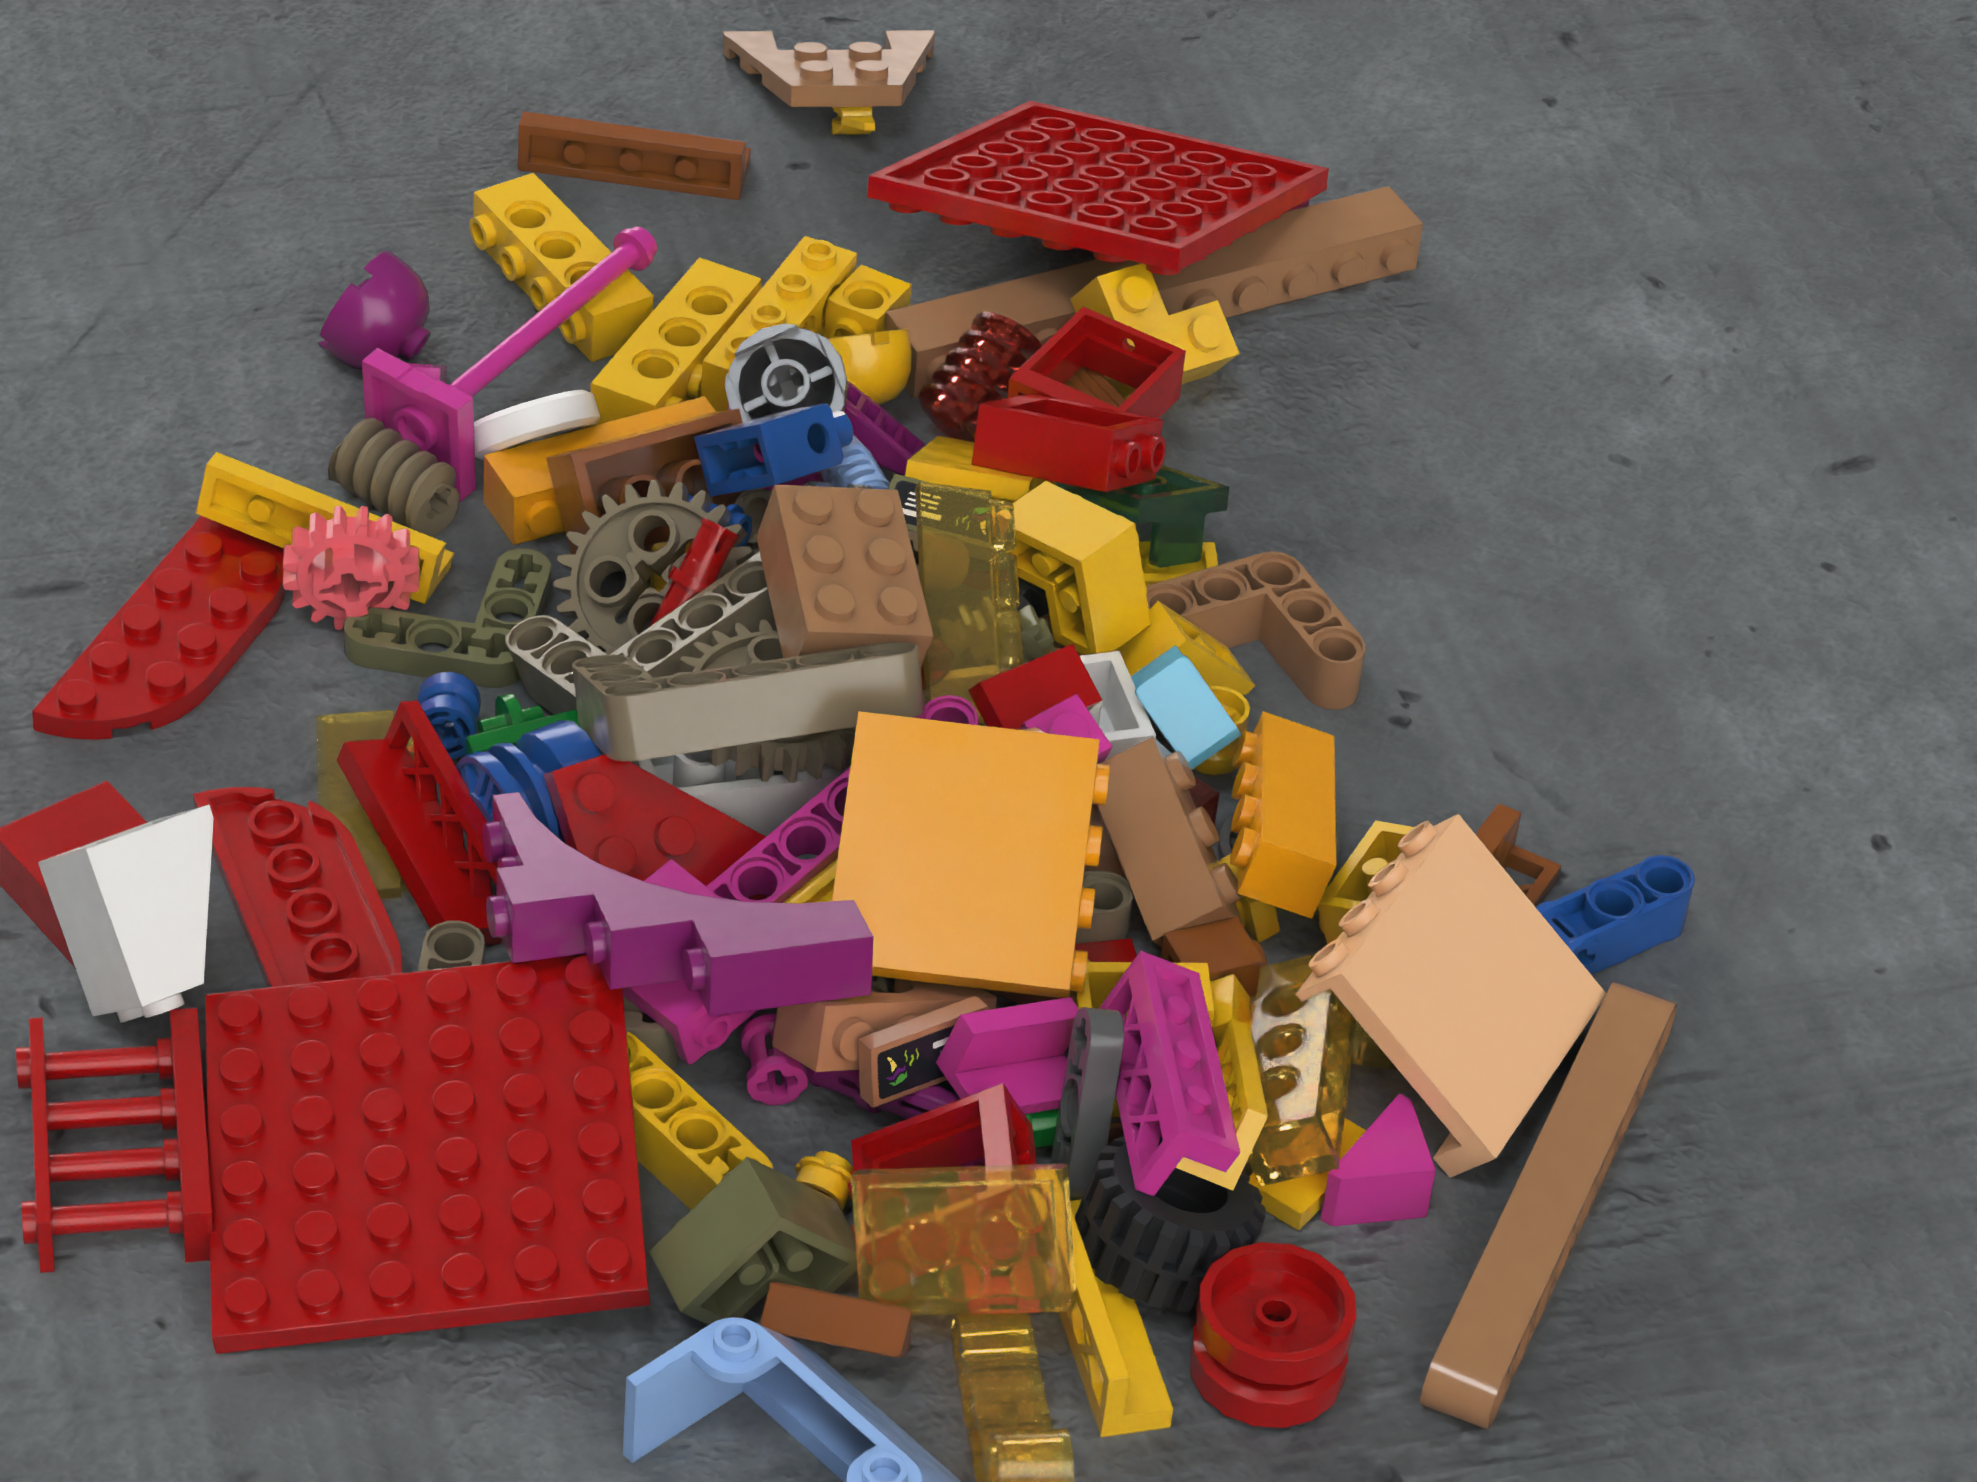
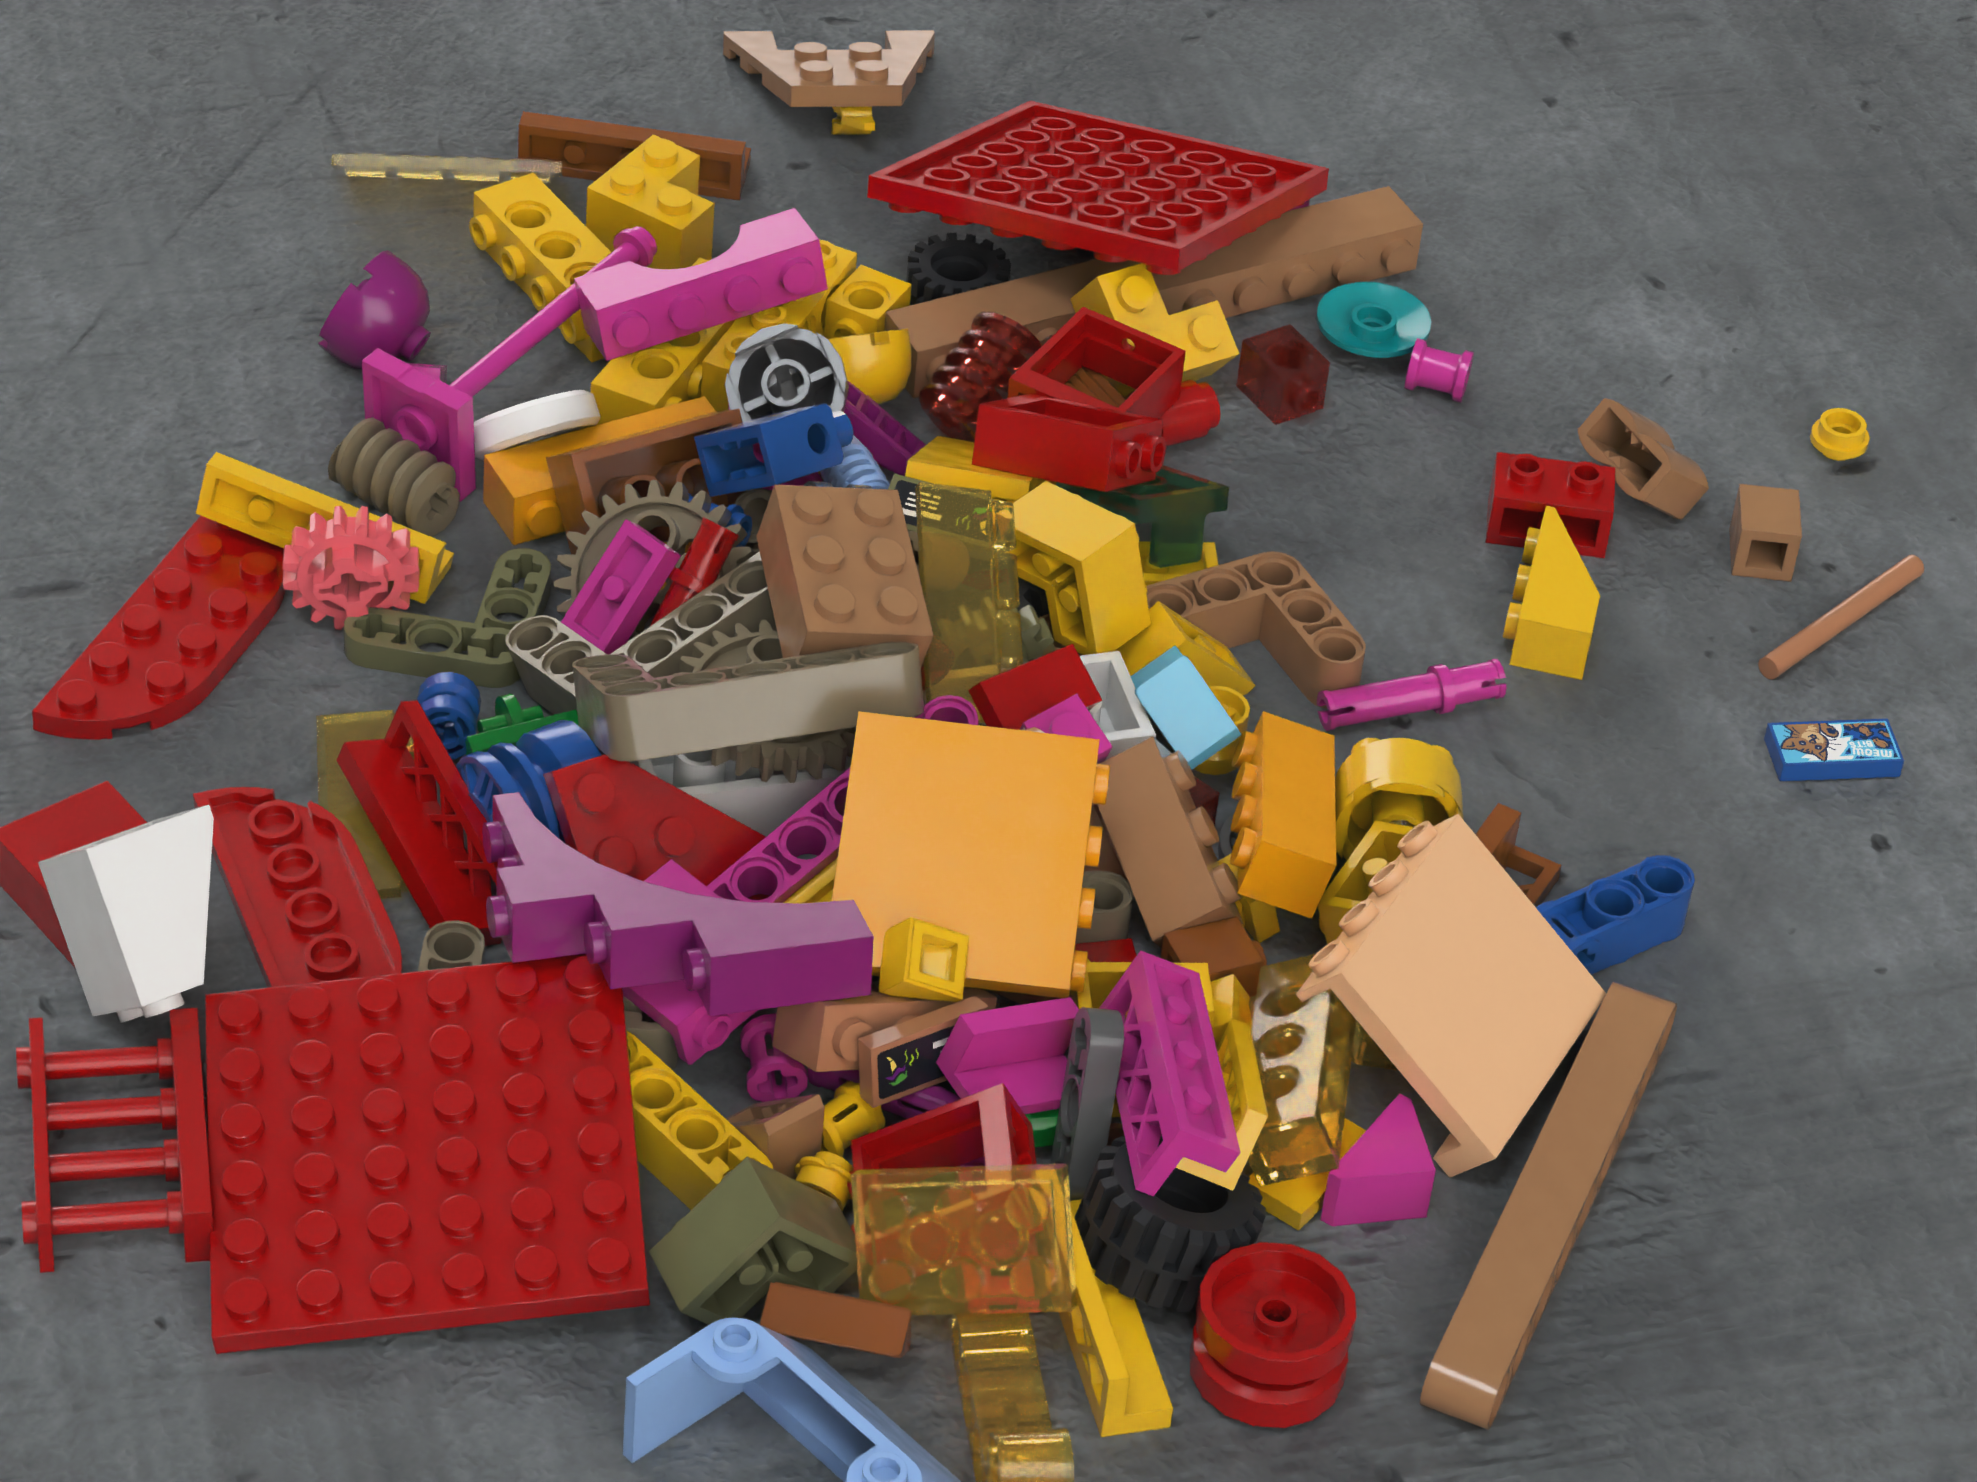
none -> clear yellow windscreen [332,153,562,183]
none -> dark pink plate [561,519,681,654]
none -> dark pink arch [574,208,828,361]
none -> yellow brick [586,134,715,269]
none -> medium nougat slope [725,1094,825,1180]
none -> yellow bush [821,1081,885,1158]
none -> yellow slope [879,917,969,1002]
none -> black tyre [906,233,1011,306]
none -> red brick [1159,380,1221,447]
none -> clear red brick [1236,324,1330,425]
none -> teal dish [1316,282,1432,358]
none -> dark pink pin [1317,659,1507,731]
none -> yellow brick [1335,738,1464,860]
none -> dark pink bush [1404,338,1474,403]
none -> red brick [1485,452,1616,558]
none -> yellow slope [1503,506,1600,680]
none -> medium nougat brick [1578,398,1709,520]
none -> medium nougat brick [1729,484,1802,582]
none -> nougat bar [1758,555,1924,680]
none -> tile [1764,719,1904,781]
none -> yellow plate [1810,408,1870,461]

